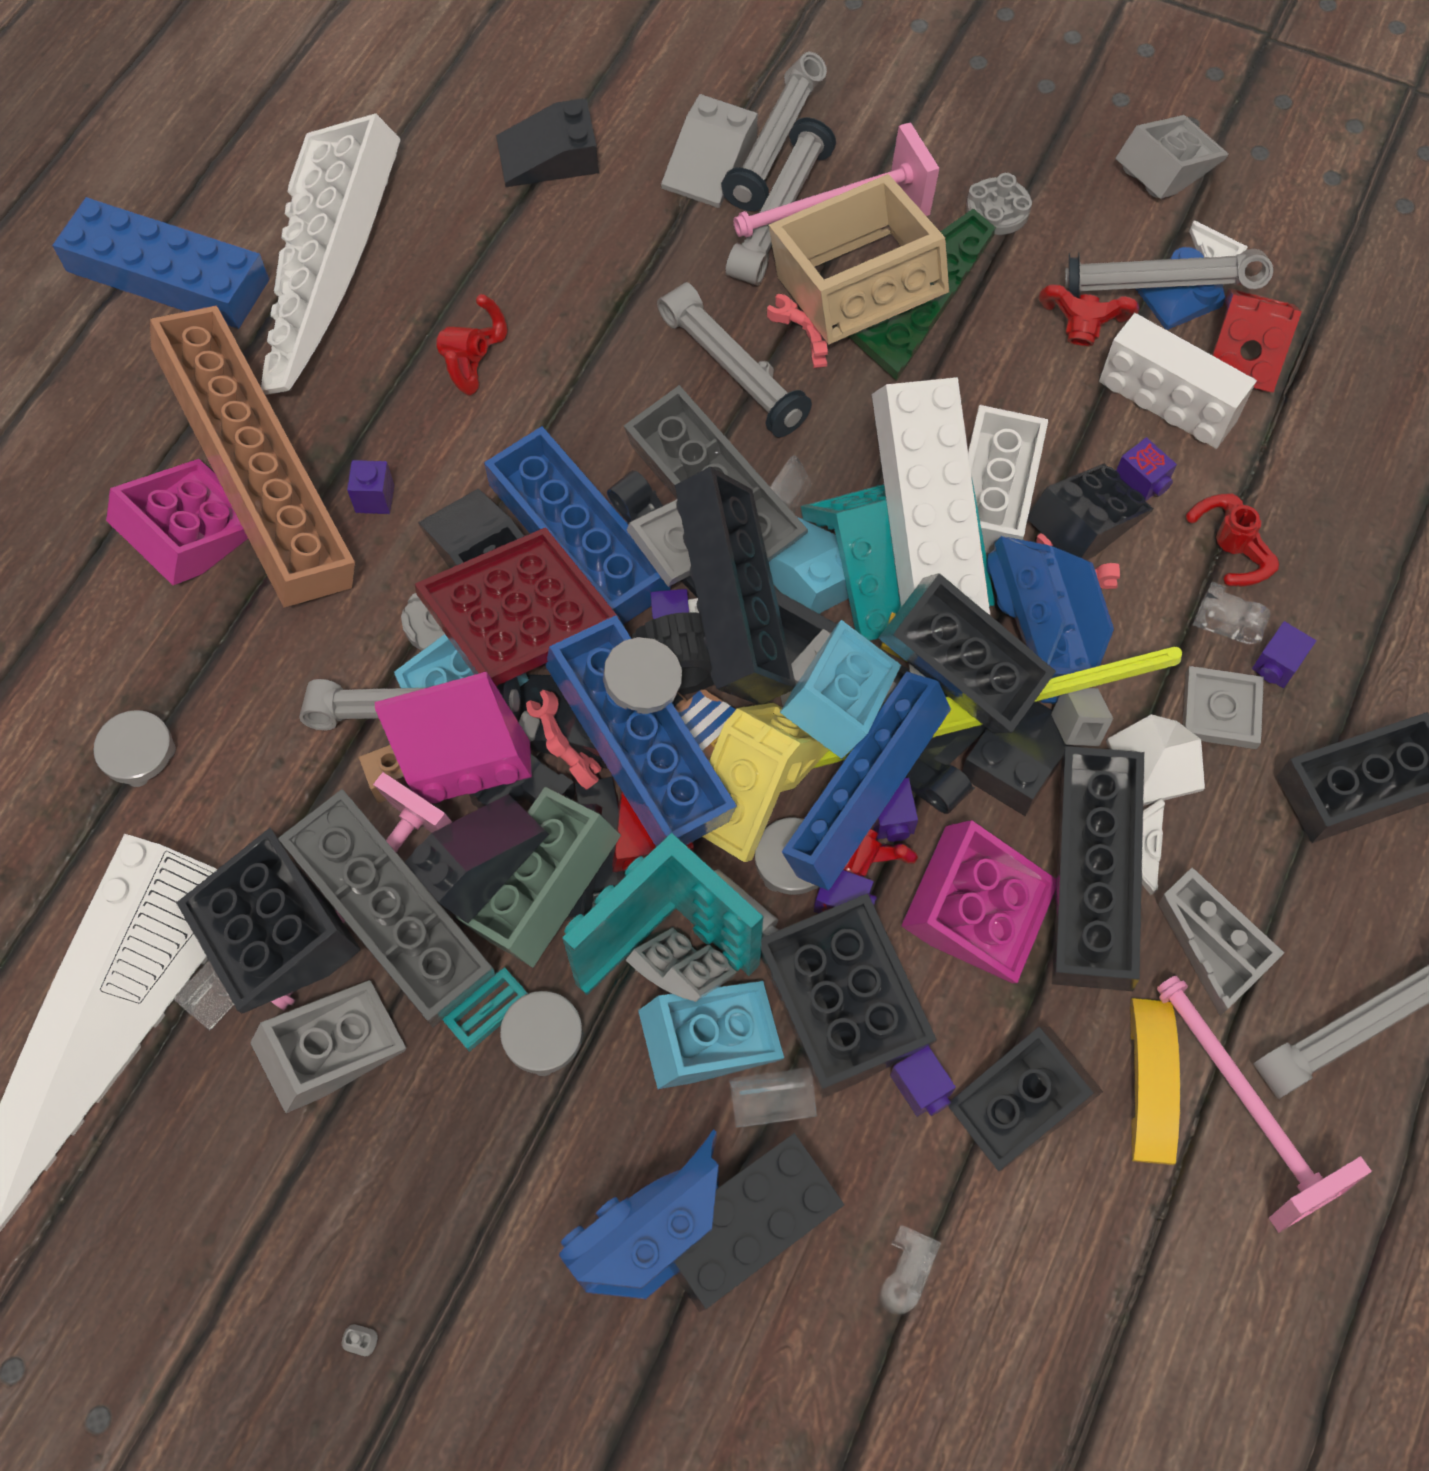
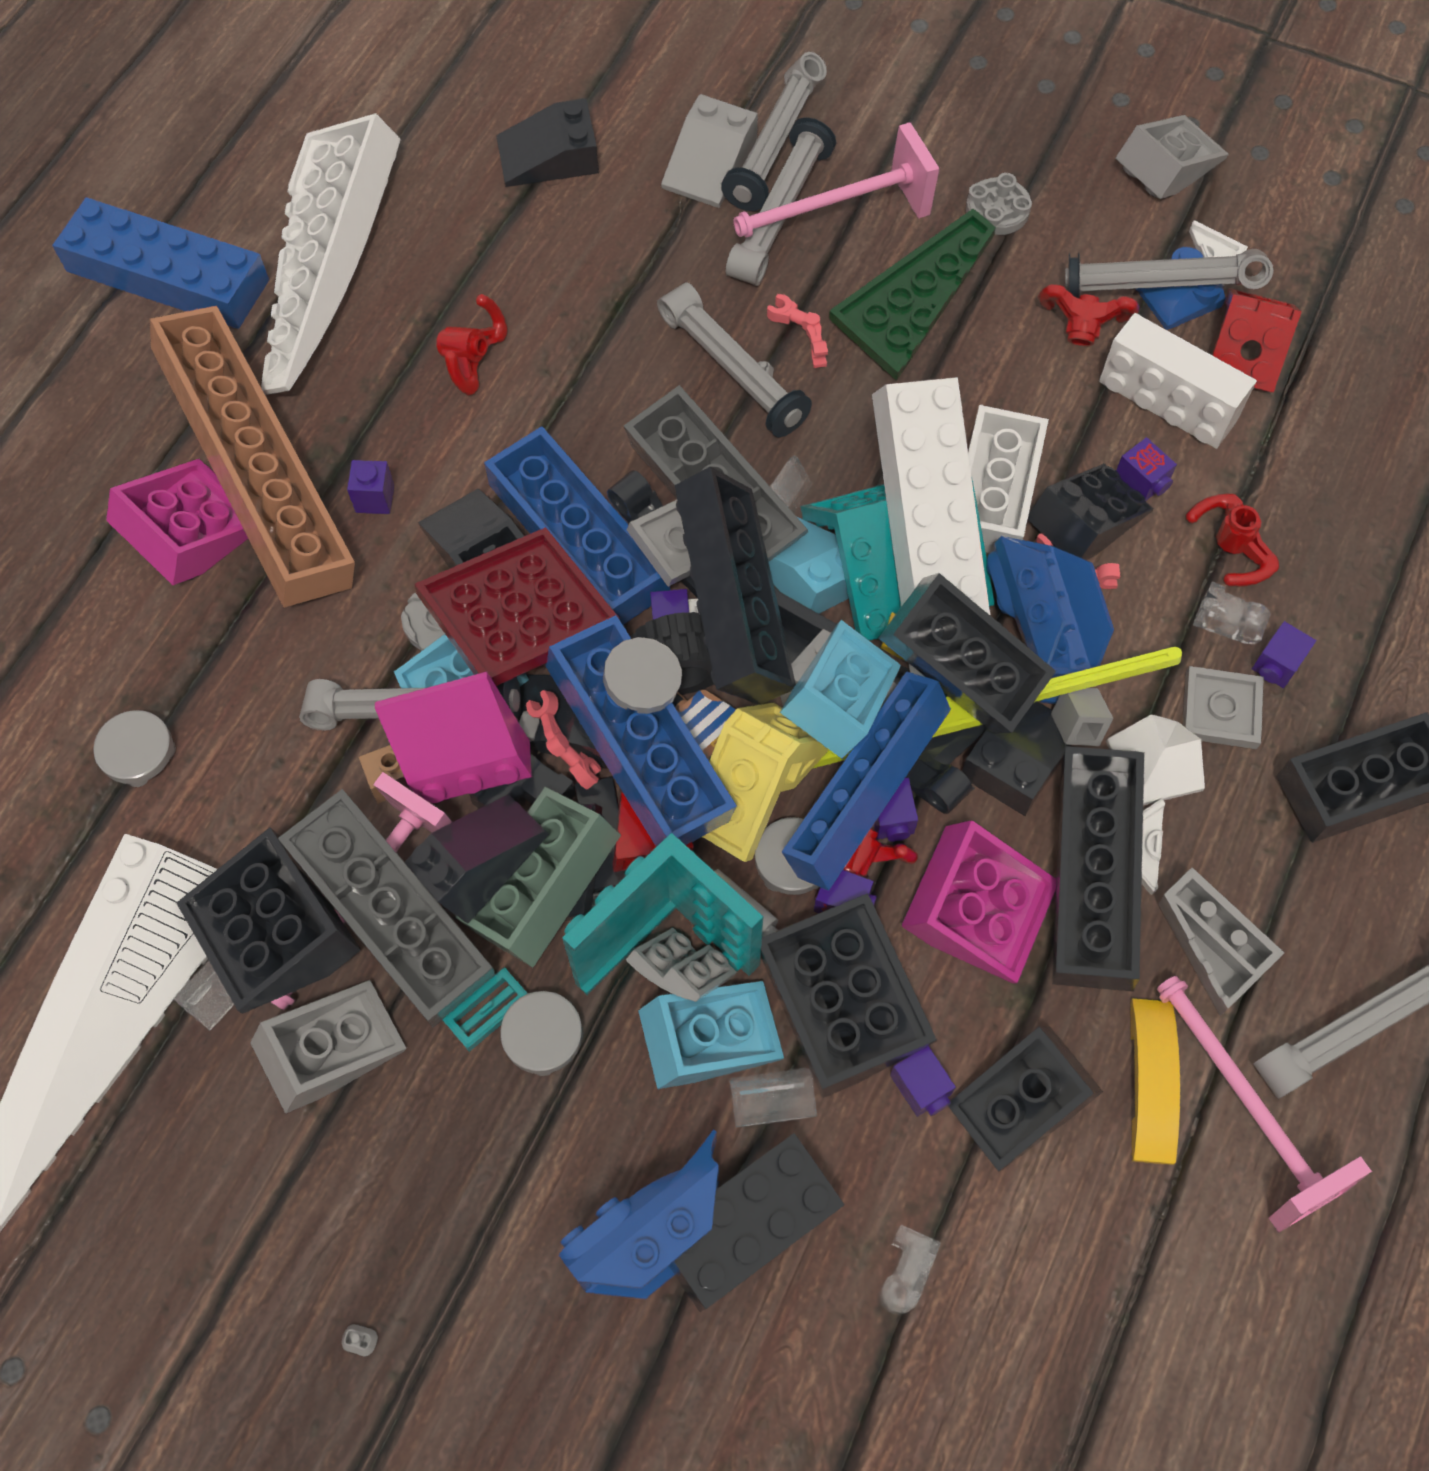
tan window [769,174,949,344] -> none

